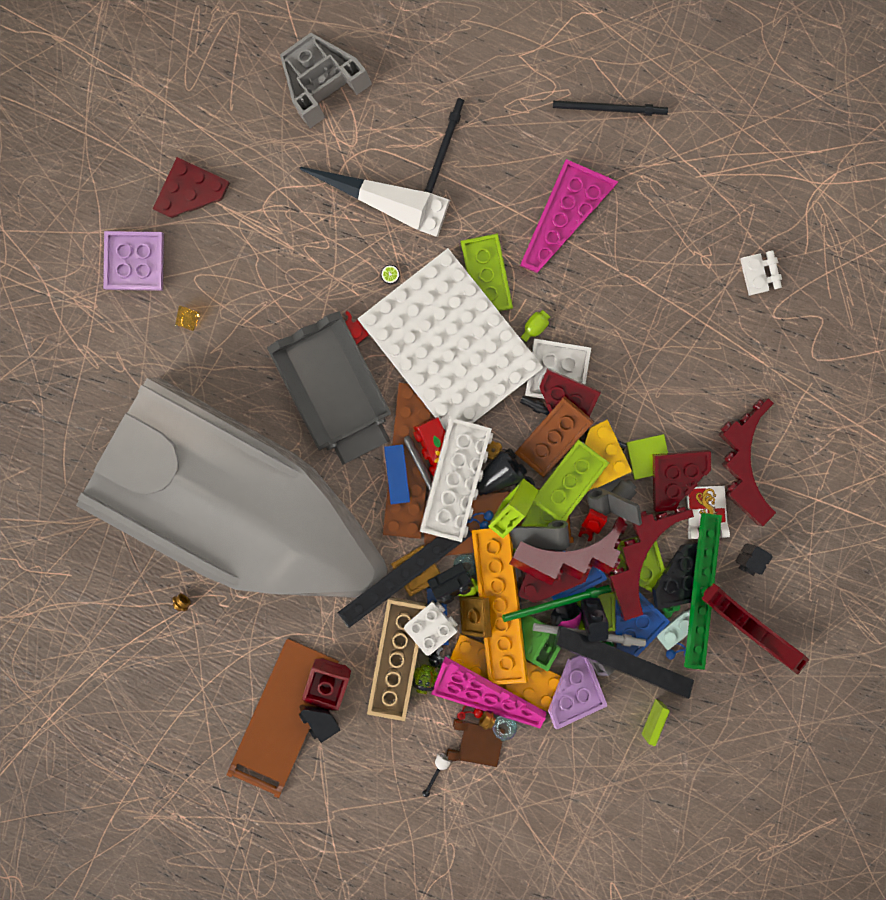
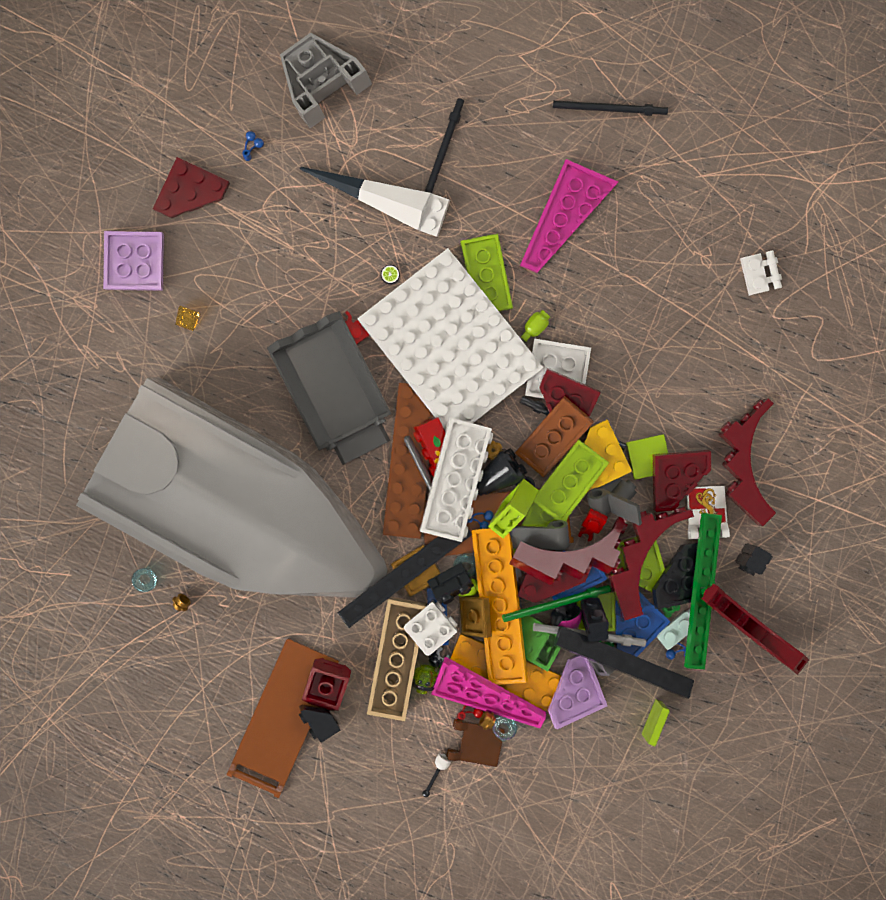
blue tile [384,445,410,504] -> none
none -> clear light blue piece [131,567,157,592]
none -> blue piece [242,131,264,161]

